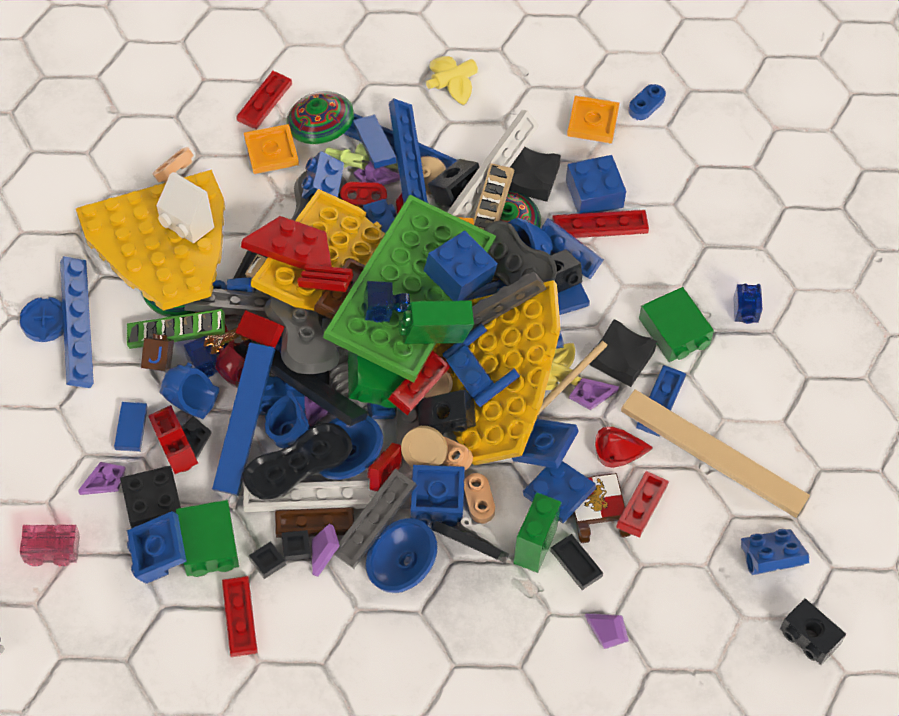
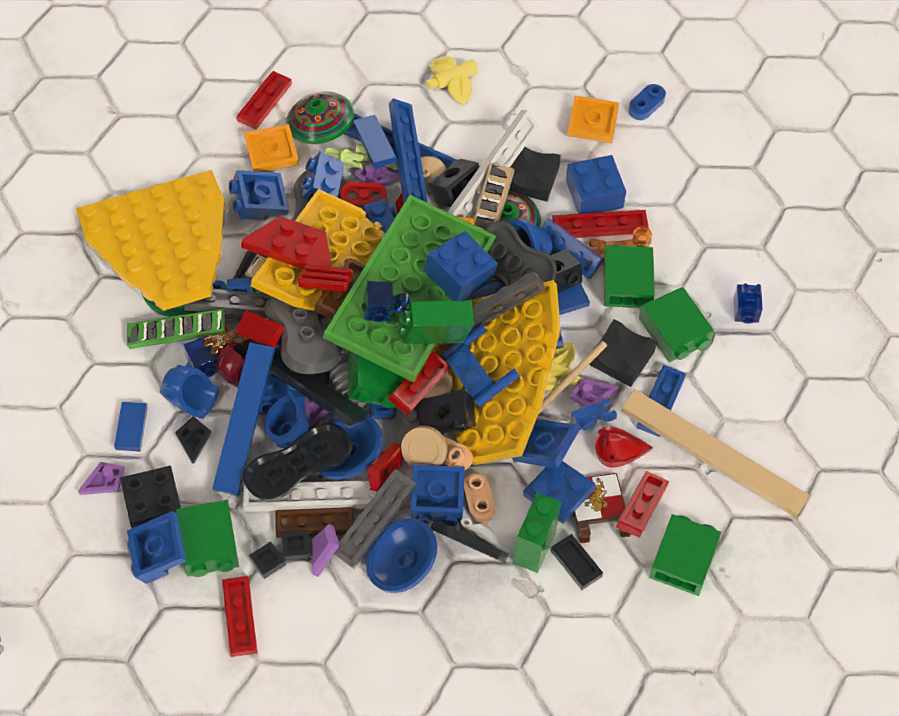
blue tile [20,297,64,342] -> none
clear pink brick [20,525,80,566] -> none
plate [60,256,94,388] -> none
reddish brown brick [141,333,174,371] -> none
red slope [148,405,199,474] -> none
light nougat plate [153,147,194,183] -> none
white slope [156,172,214,243] -> none
medium lavender piece [585,614,629,649] -> none
blue plate [741,529,809,575] -> none
black brick [780,598,847,665] -> none
none -> blue plate [228,170,290,220]
none -> blue plate [570,398,617,430]
none -> clear orange brick [589,227,652,256]
none -> green brick [603,244,654,308]
none -> green brick [649,514,722,596]

